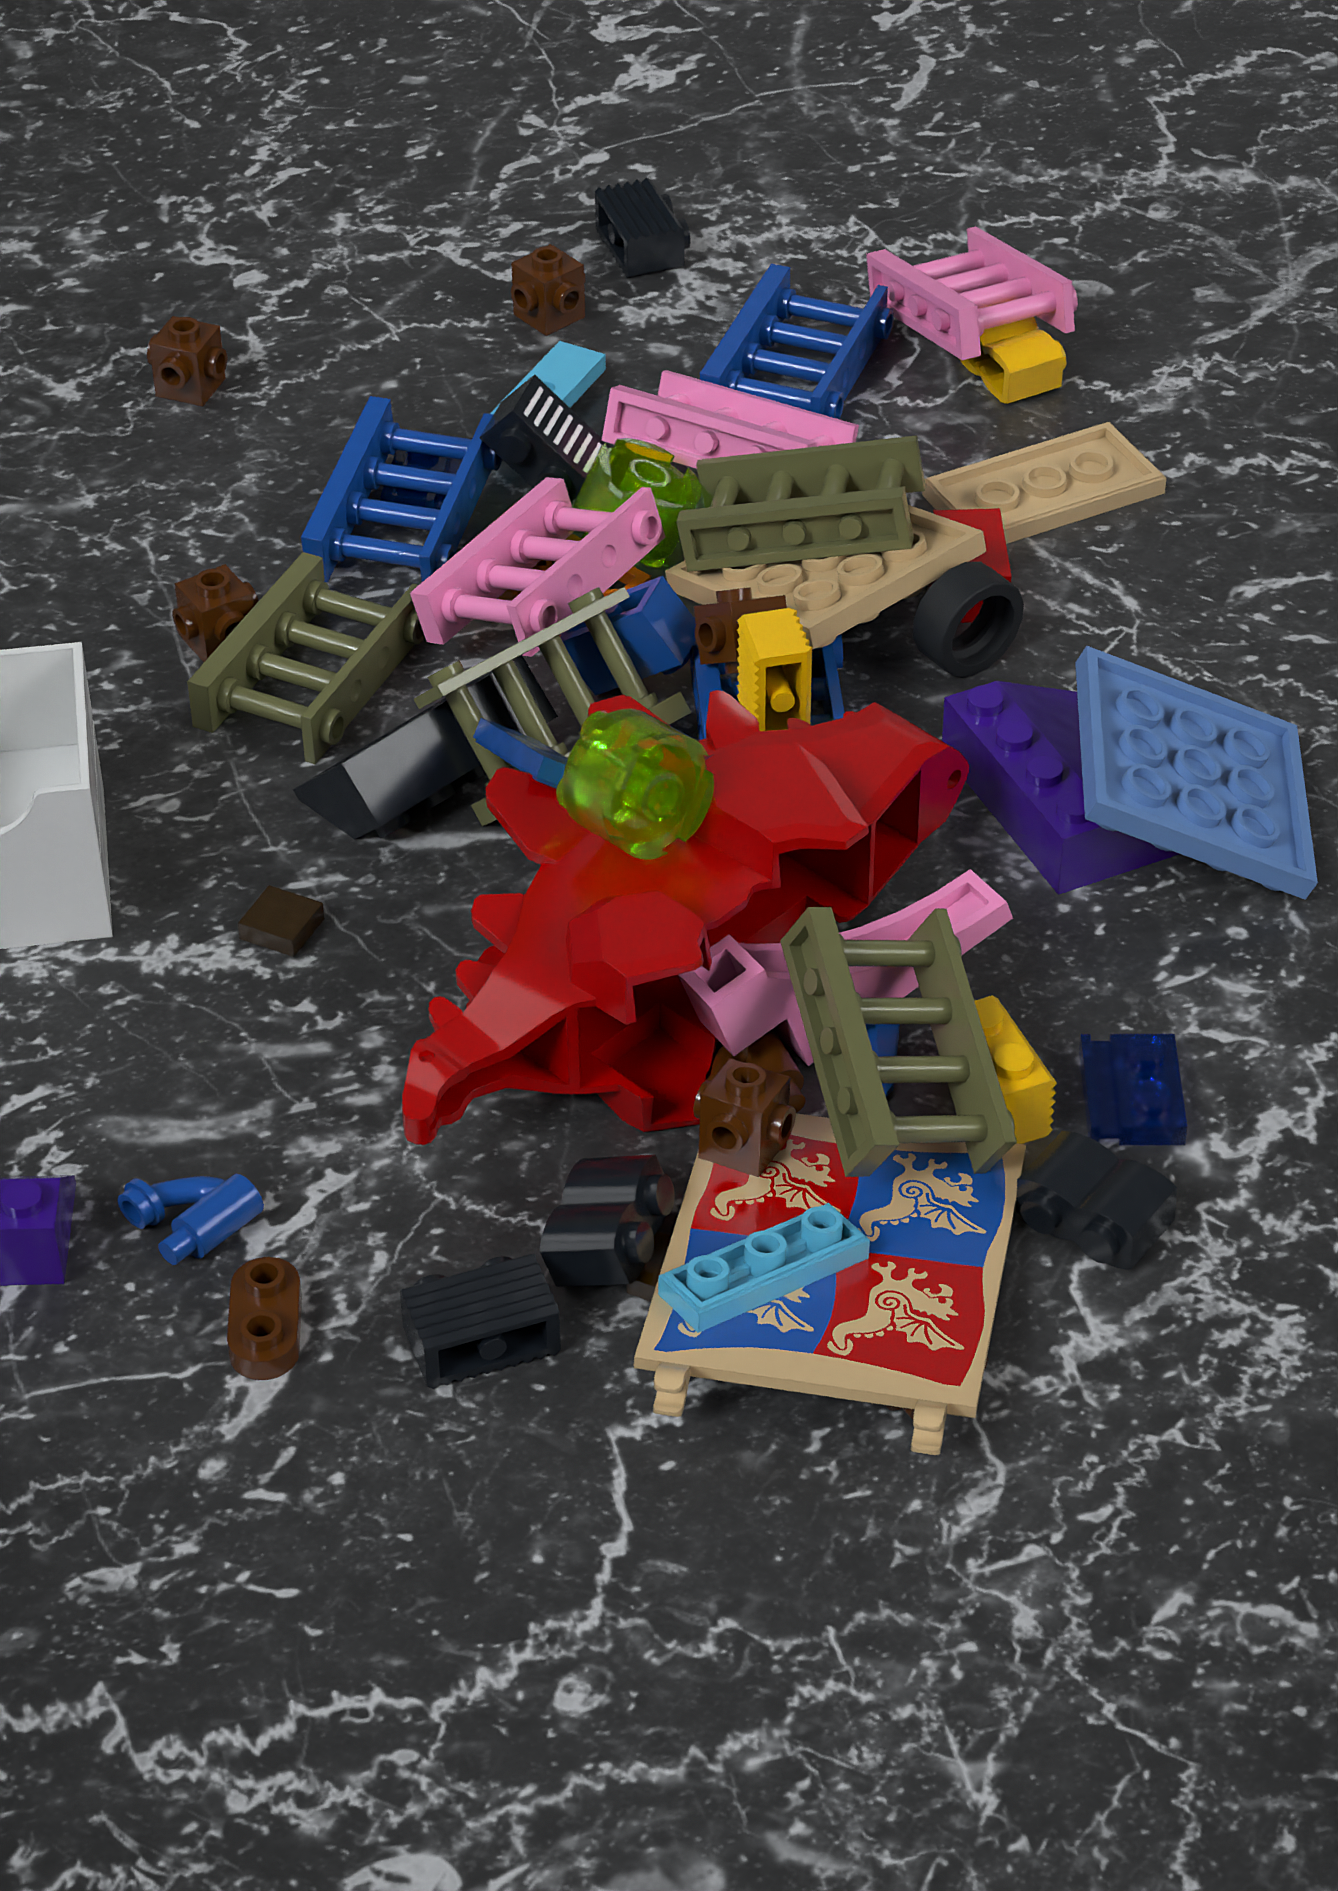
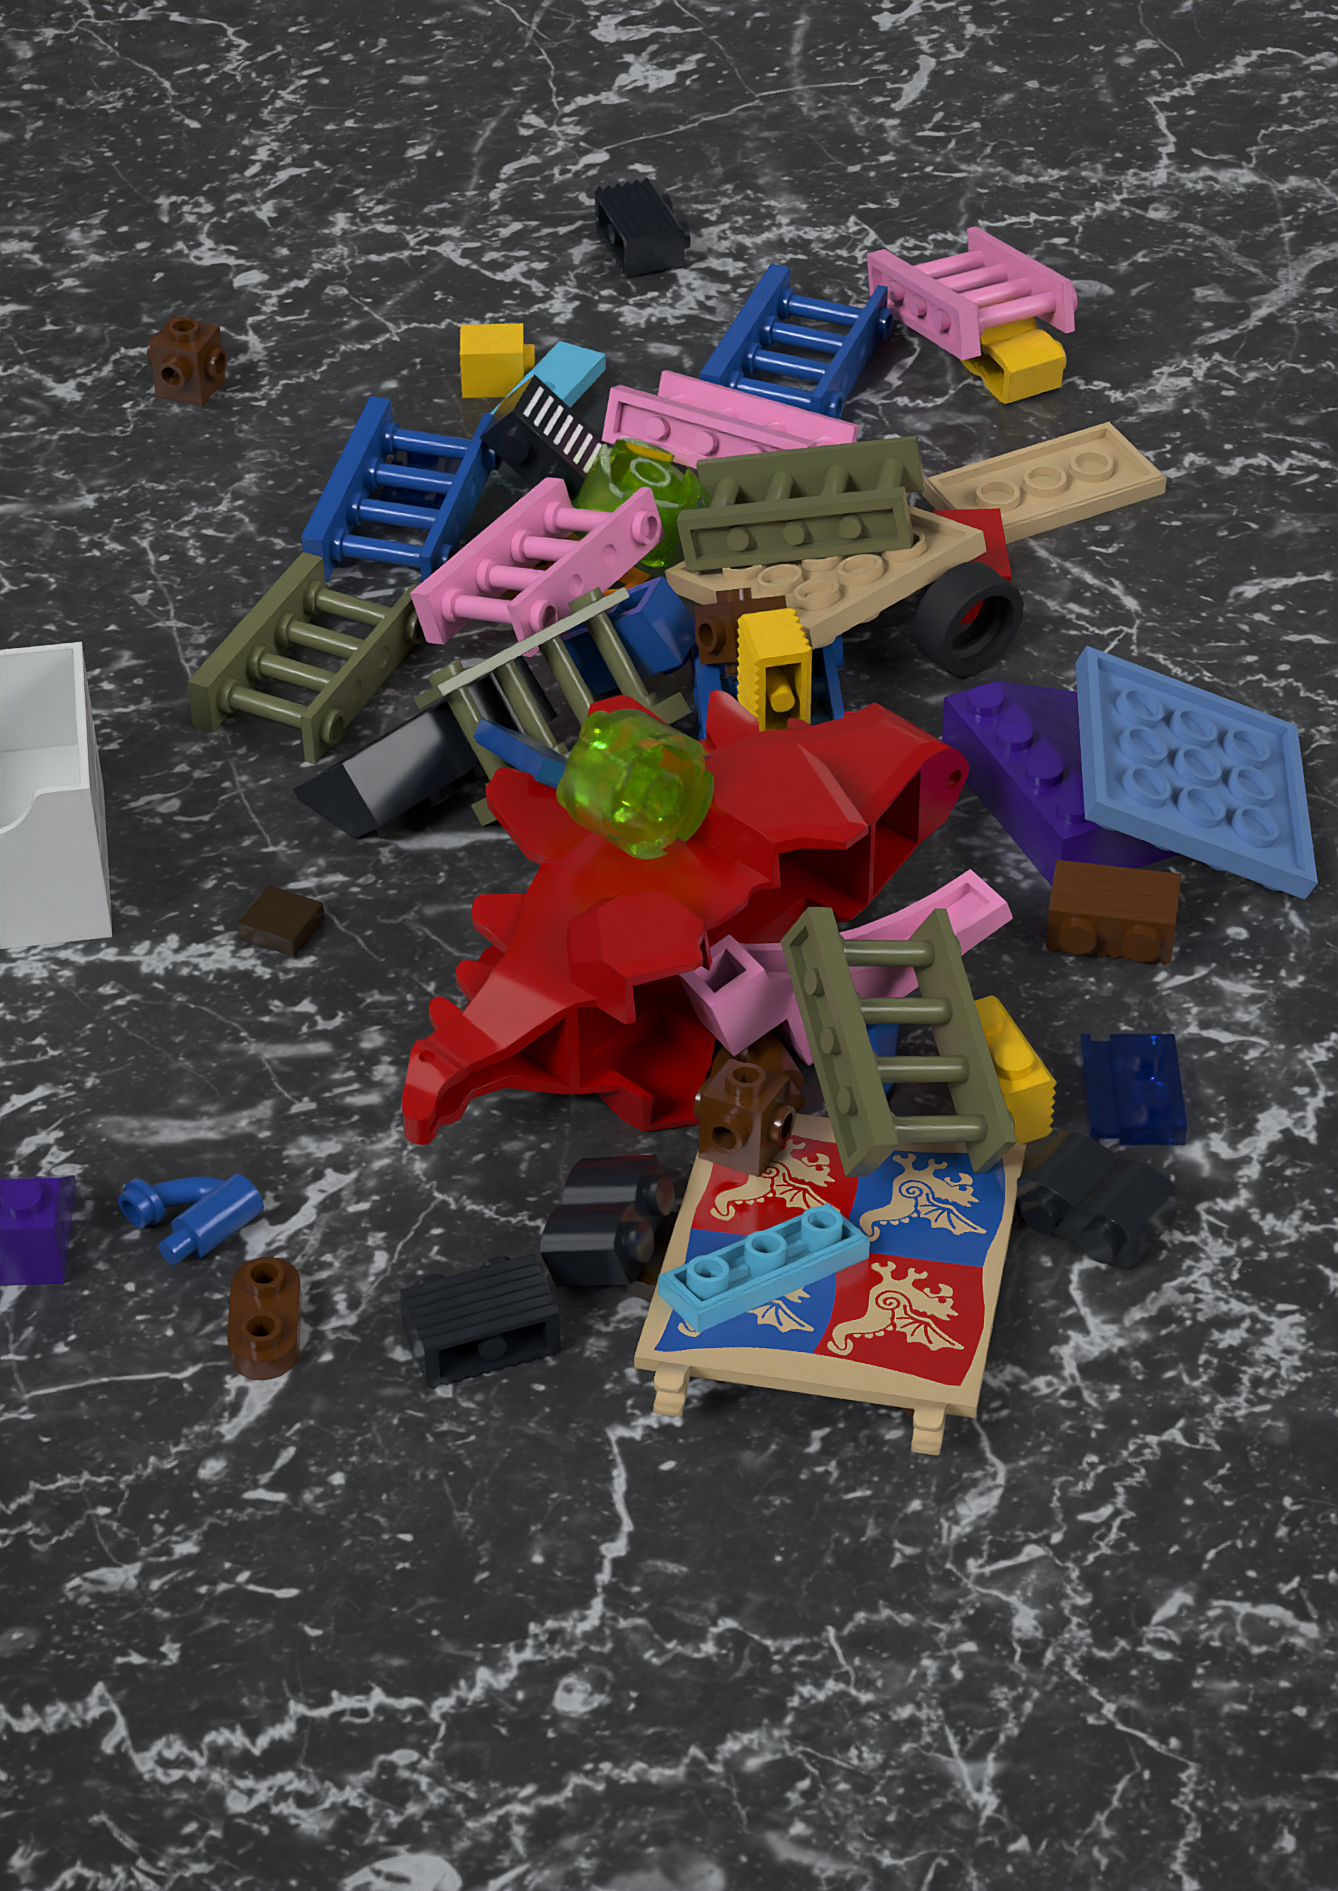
reddish brown brick [172,564,259,662] -> none
reddish brown brick [511,244,586,336] -> none
none -> yellow brick [460,323,535,398]
none -> reddish brown brick [1046,860,1182,965]

